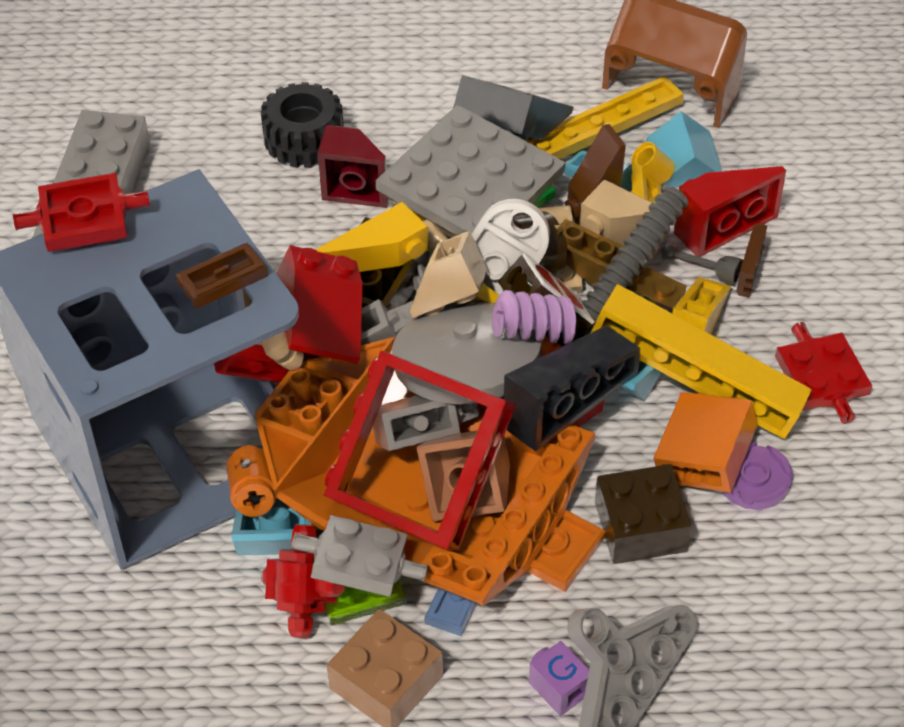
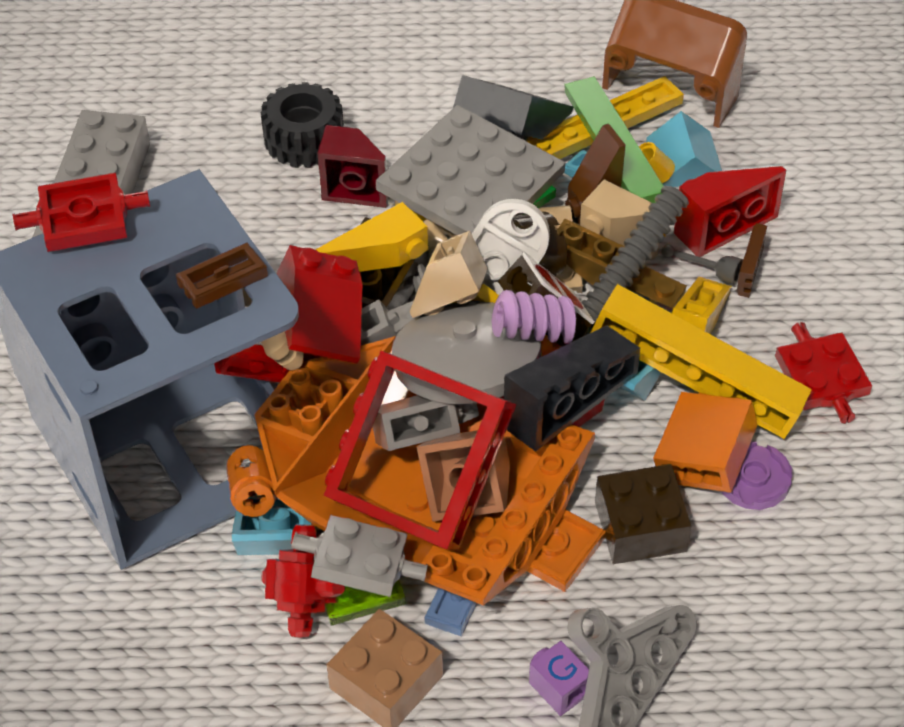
none -> bright green tile [564,76,663,203]

